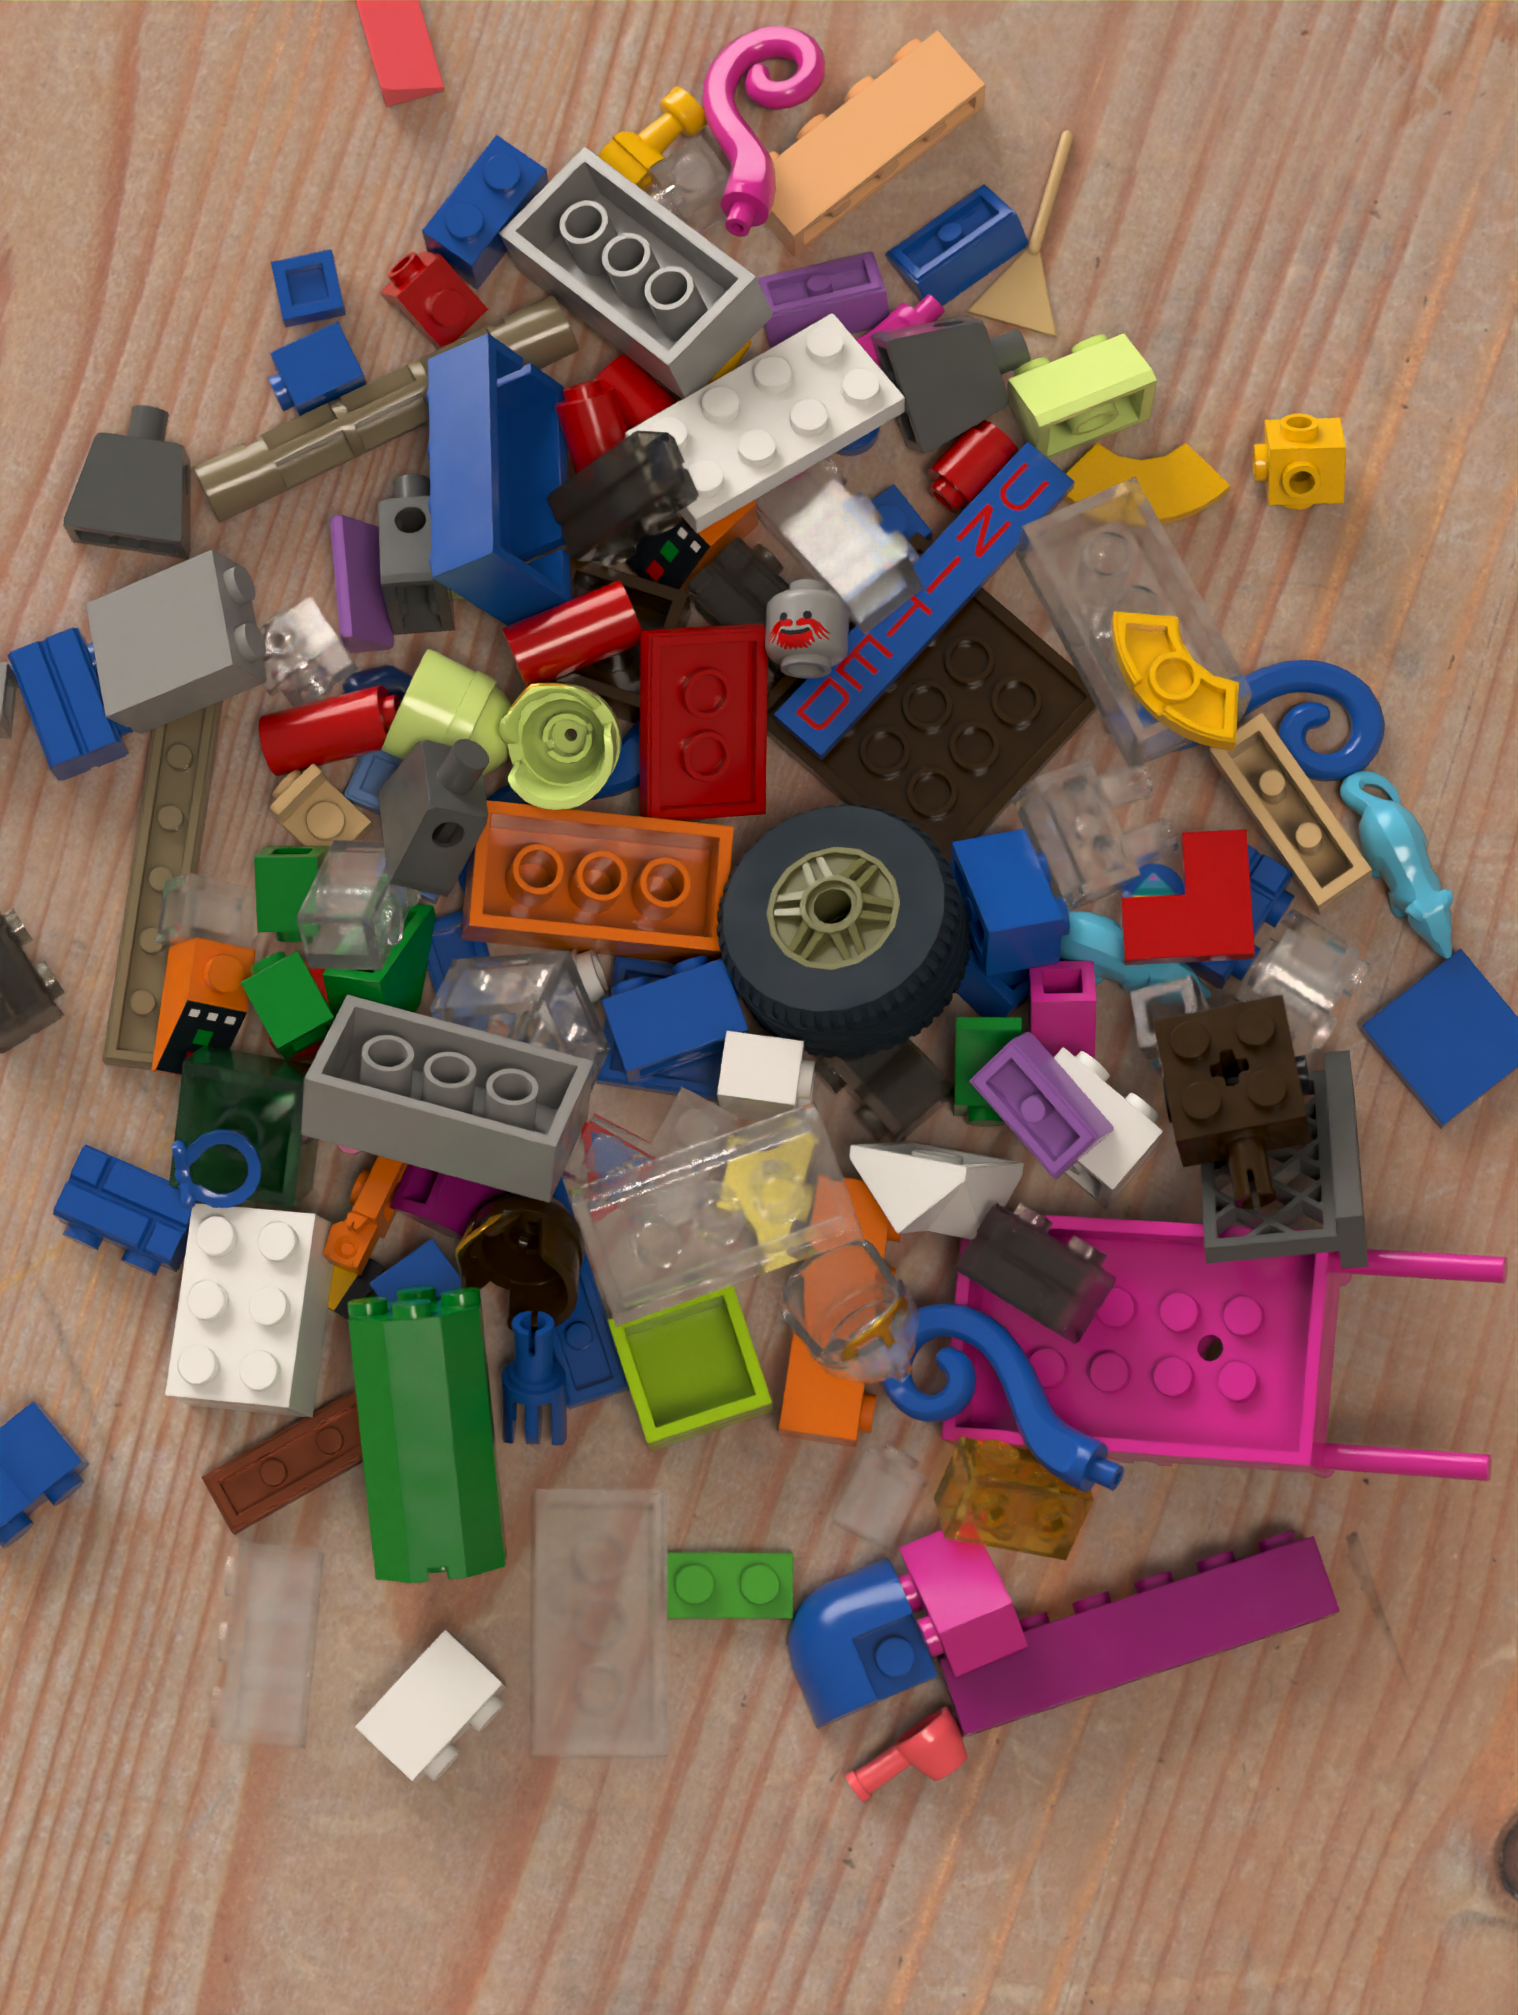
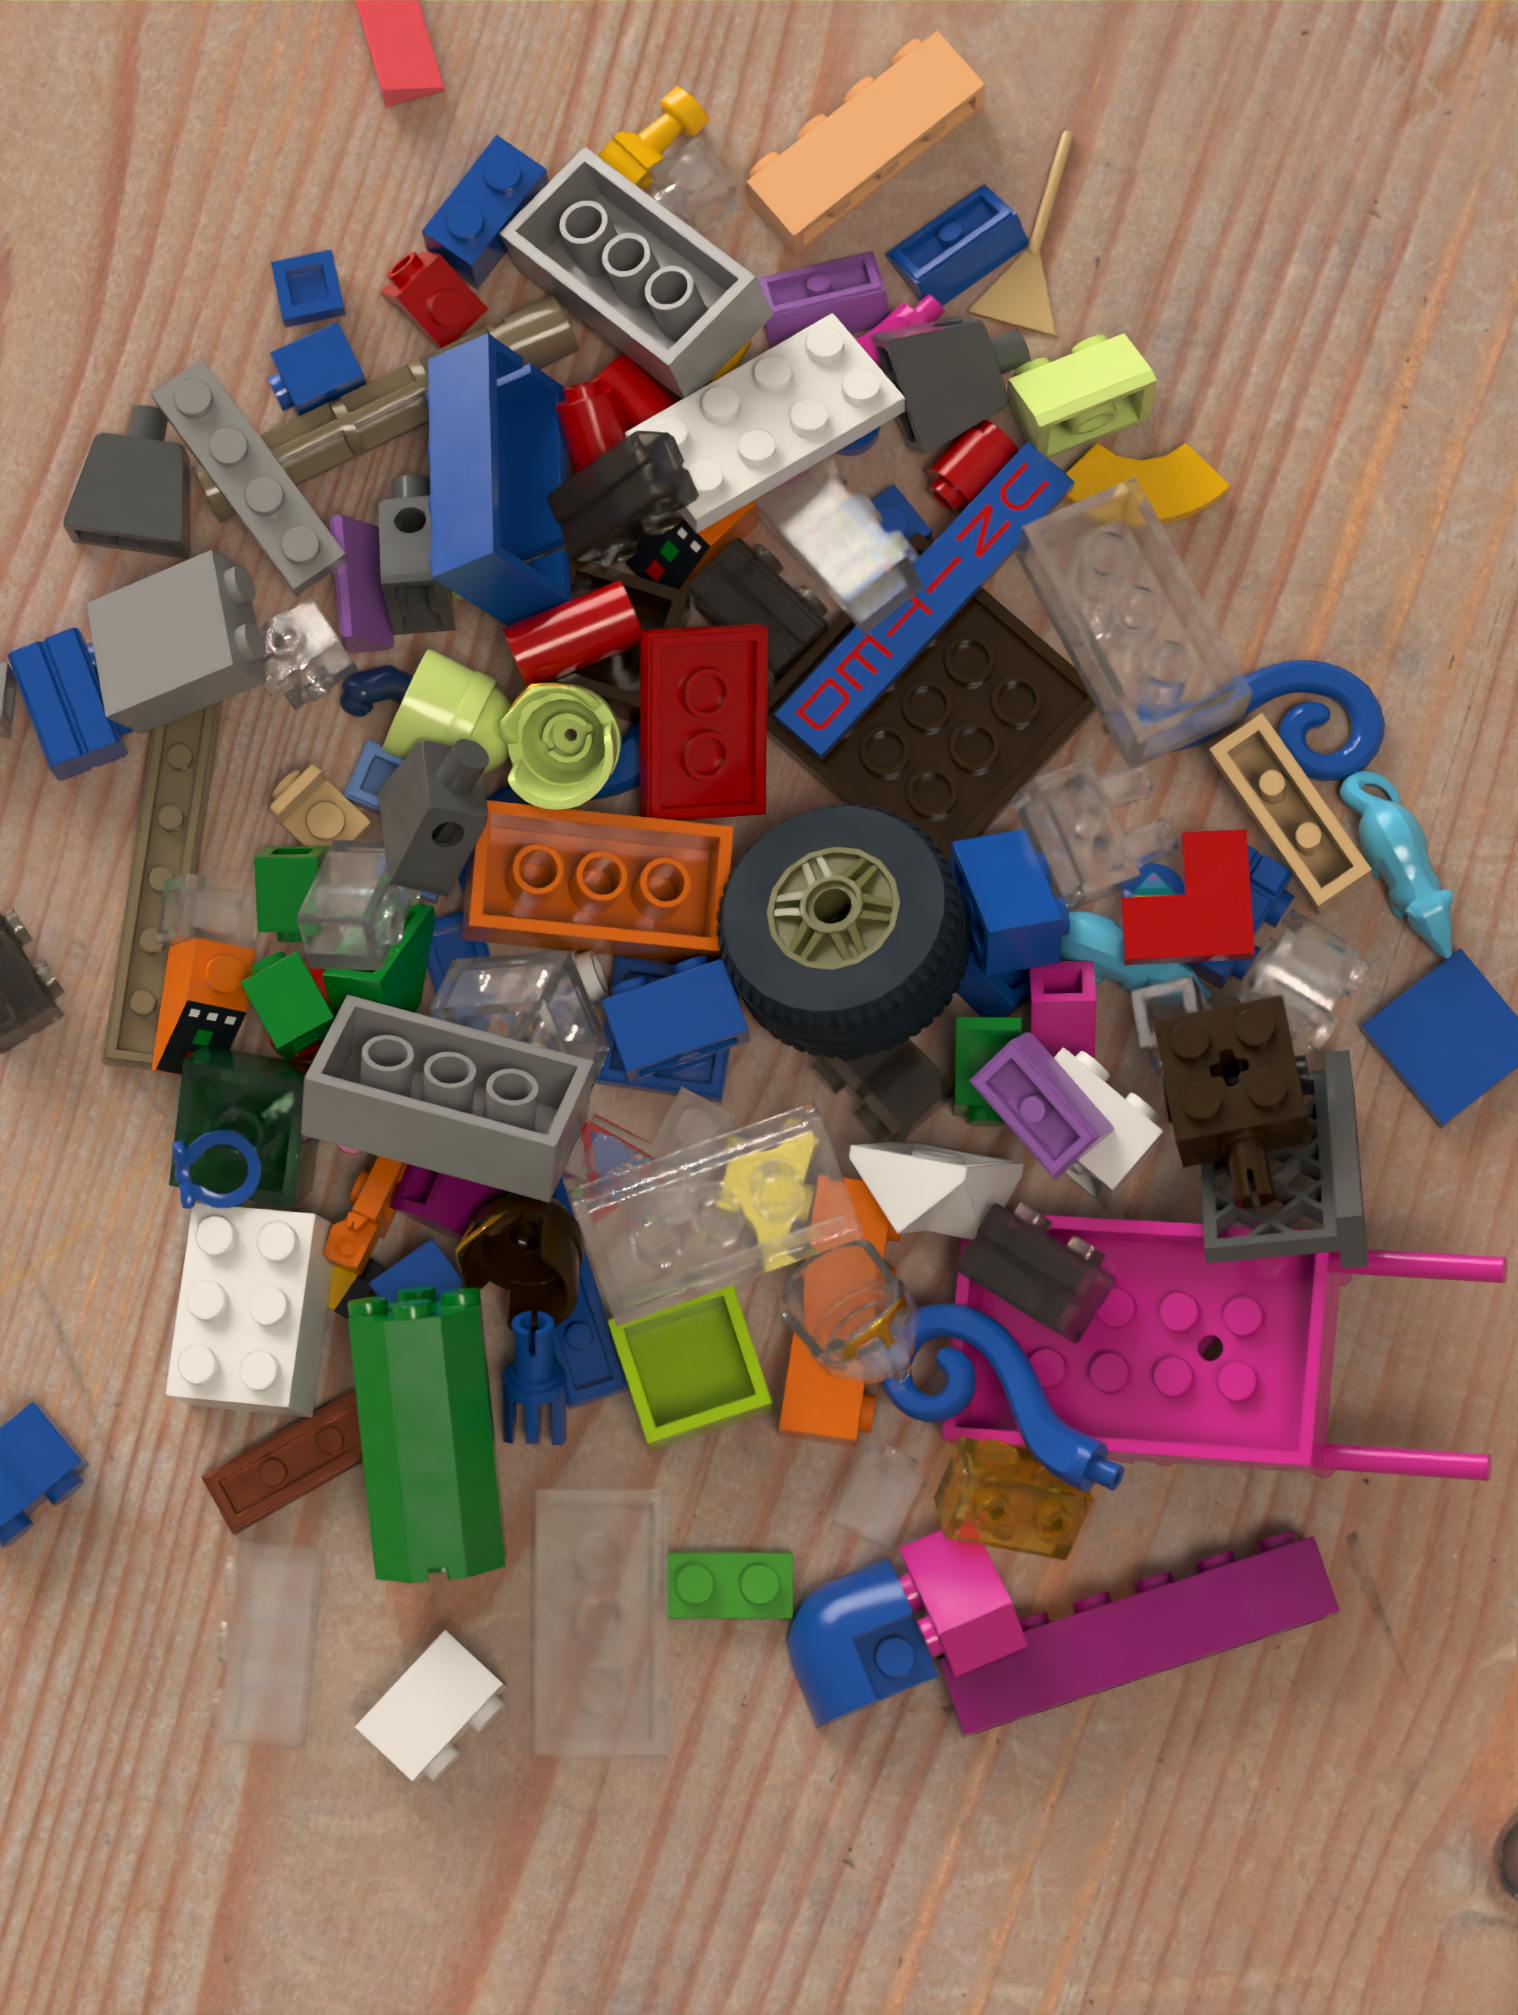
blue brick [53,1144,204,1276] -> none
red brick [259,685,402,776] -> none
dark pink plant [702,26,825,237] -> none
white brick [717,1031,816,1126] -> none
light grey head [765,579,849,678] -> none
coral bar [845,1706,968,1802] -> none
yellow tile [1111,611,1239,751] -> none
yellow brick [1252,414,1346,510] -> none
none -> light grey plate [150,358,348,597]

